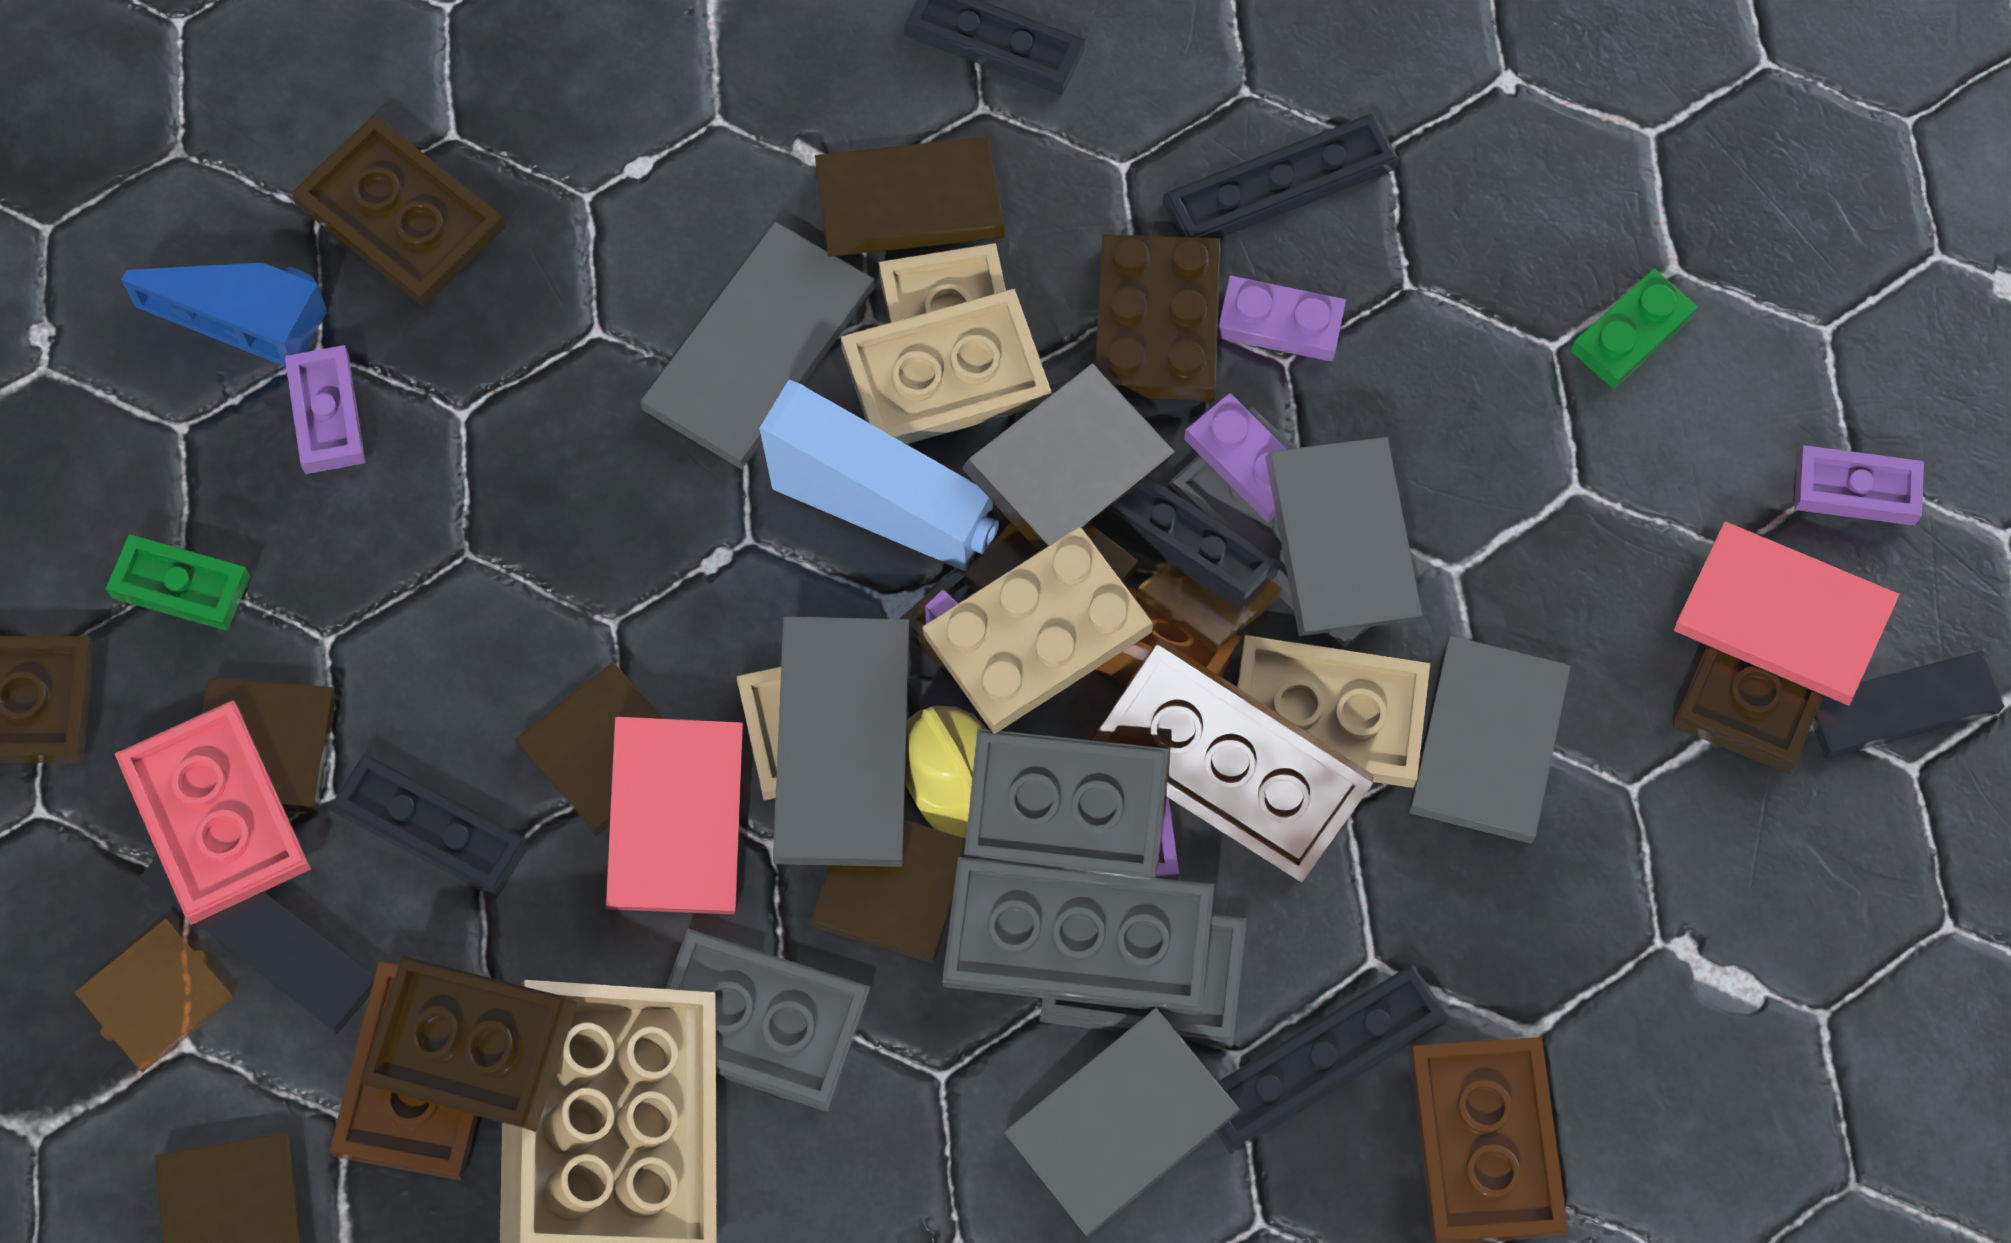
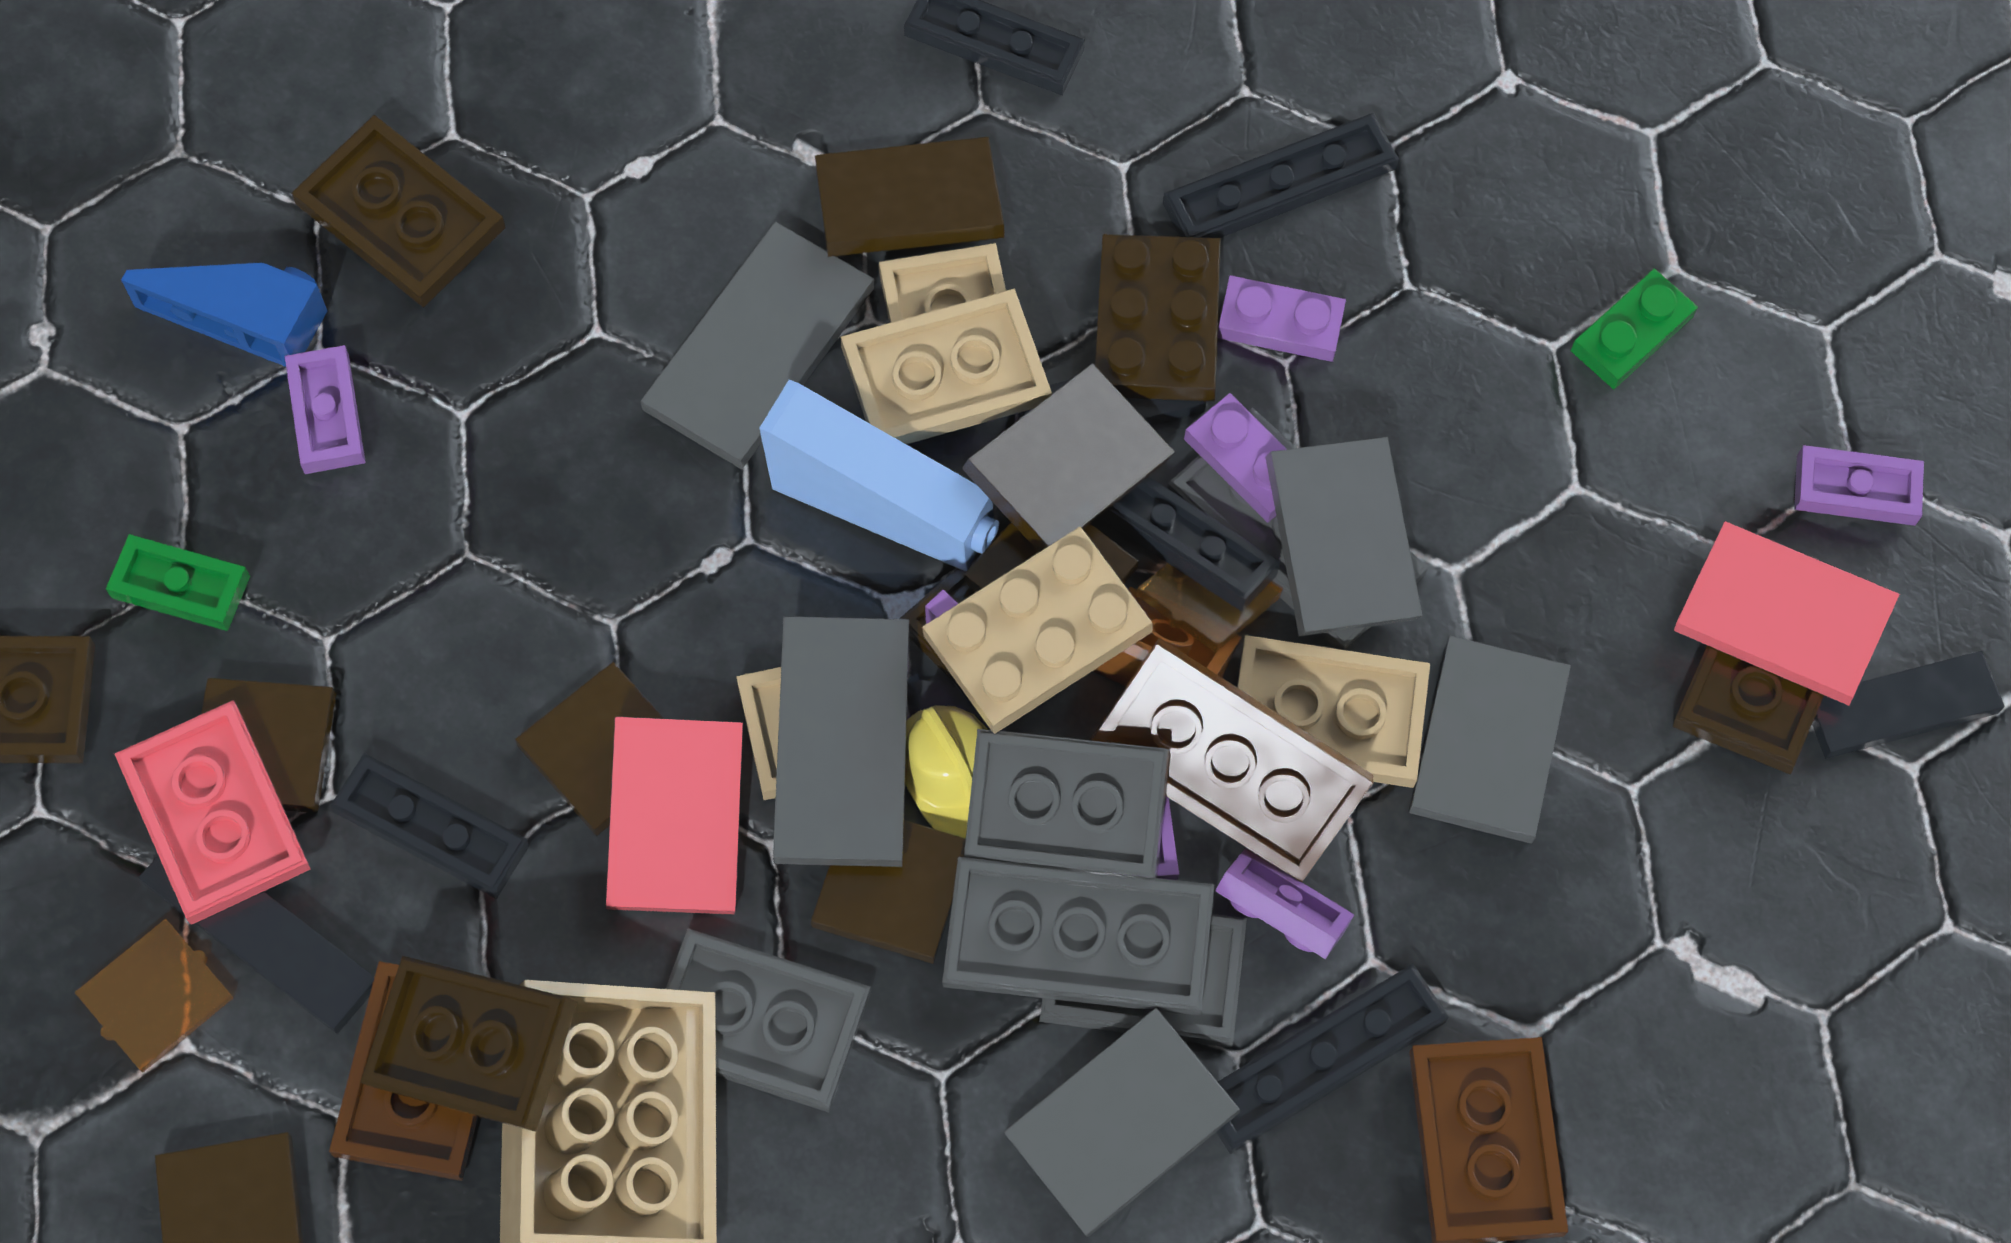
none -> medium lavender plate [1215,848,1354,959]

